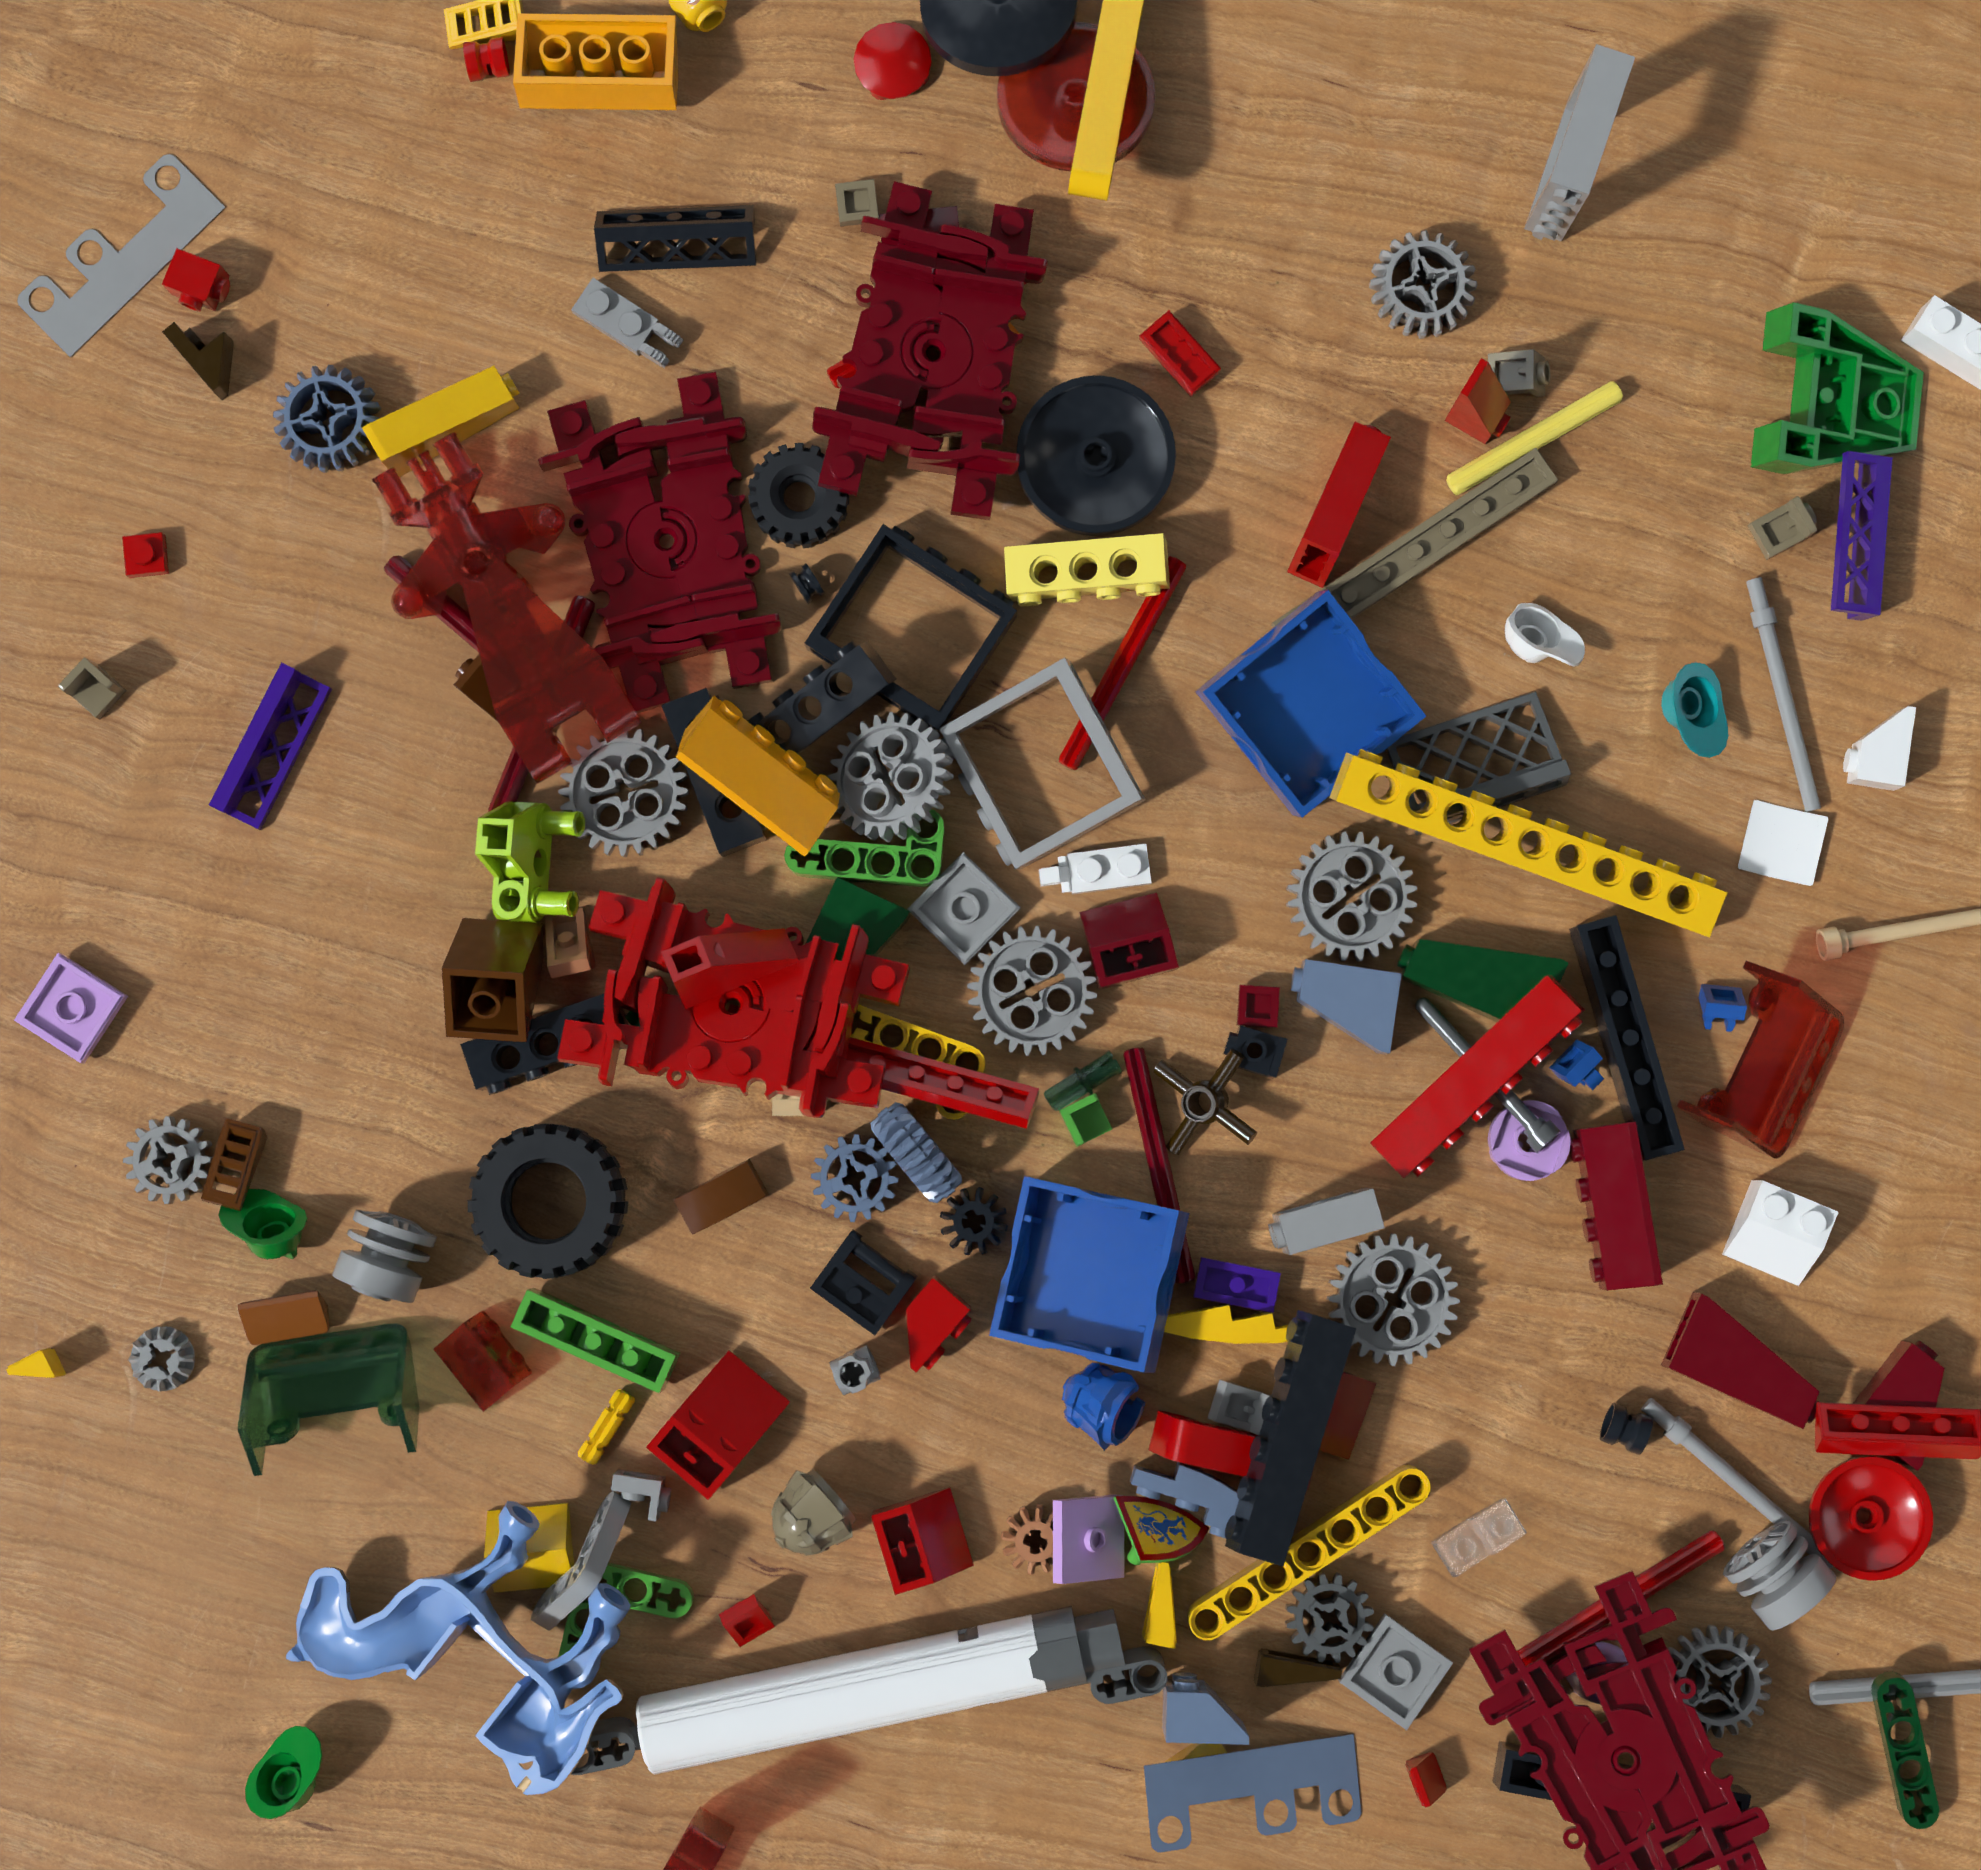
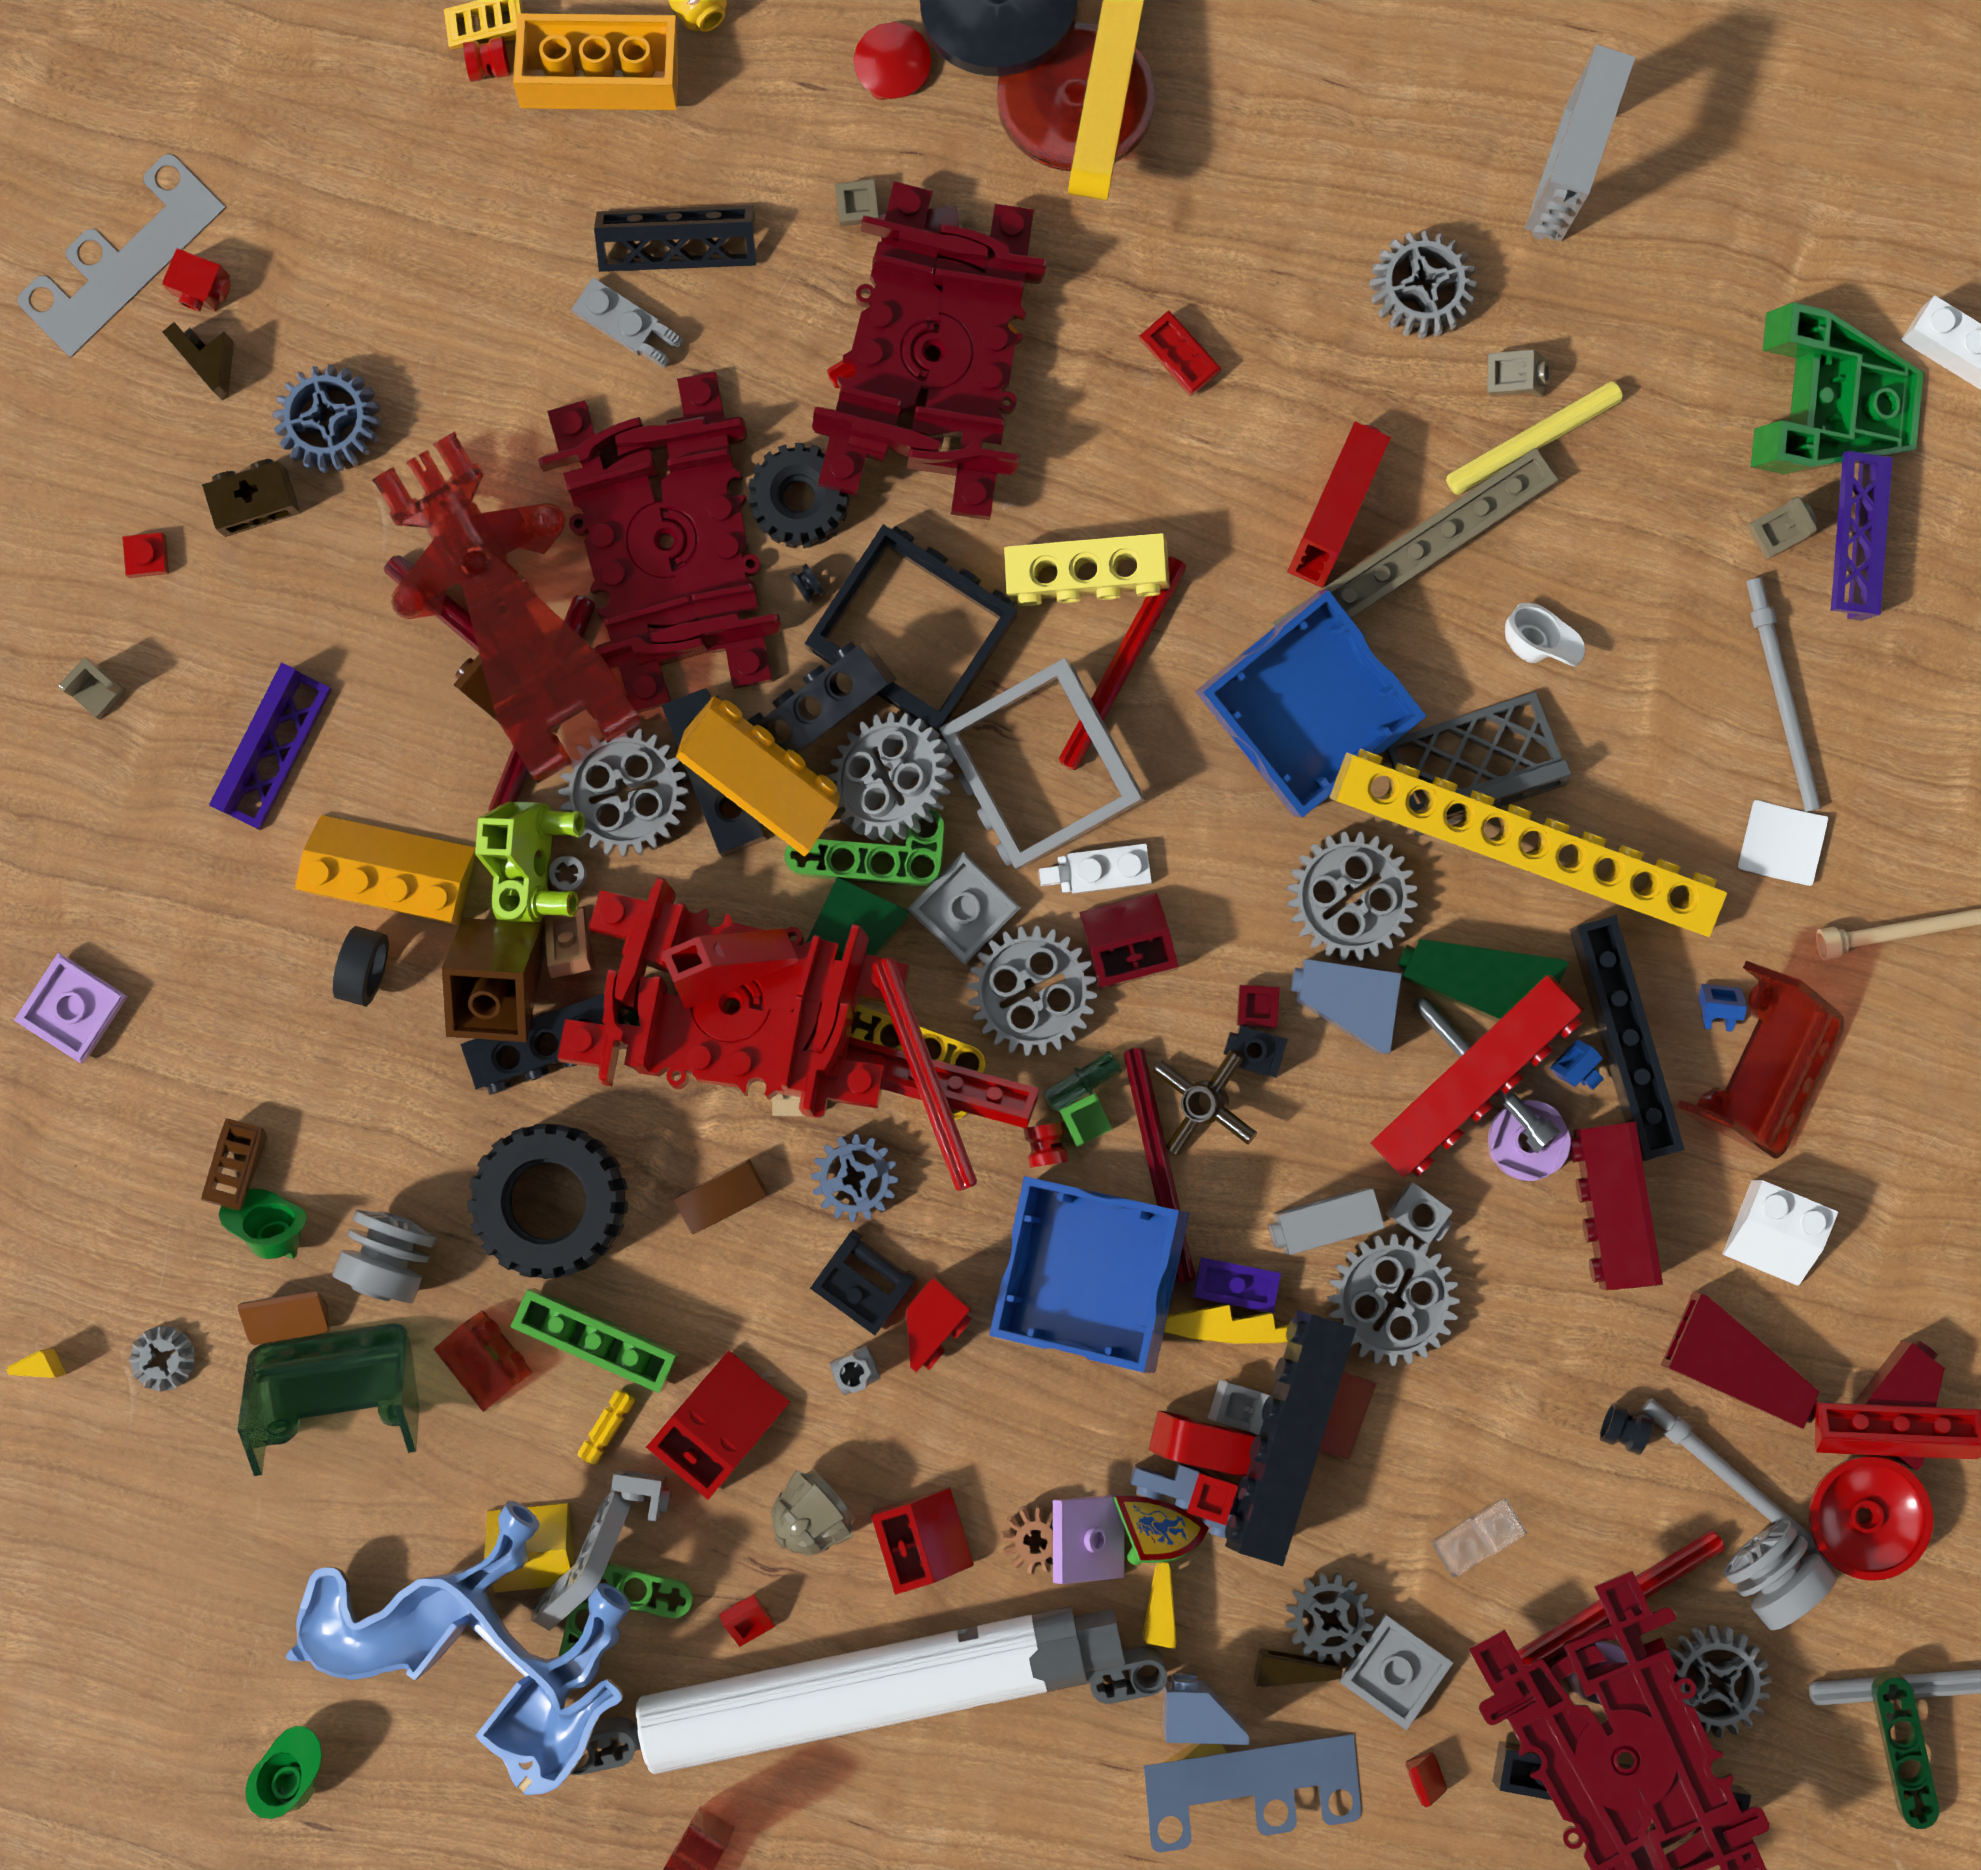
light grey gear [123,1116,213,1204] -> none
yellow slope [362,365,520,479] -> none
sand blue gear [871,1102,962,1203] -> none
black gear [940,1187,1008,1255] -> none
black dish [1016,375,1176,536] -> none
blue helmet [1062,1363,1145,1451] -> none
yellow beam [1187,1465,1430,1640] -> none
red slope [1444,358,1511,444] -> none
teal piece [1661,662,1729,758] -> none
white slope [1843,706,1916,791] -> none
none -> dark brown brick [202,459,301,537]
none -> light orange slope [294,815,476,926]
none -> black tyre [332,926,389,1007]
none -> light grey bush [549,856,587,892]
none -> red axle [872,957,977,1191]
none -> red wheel [1023,1122,1069,1168]
none -> red plate [1187,1472,1238,1526]
none -> light grey brick [1385,1182,1453,1244]

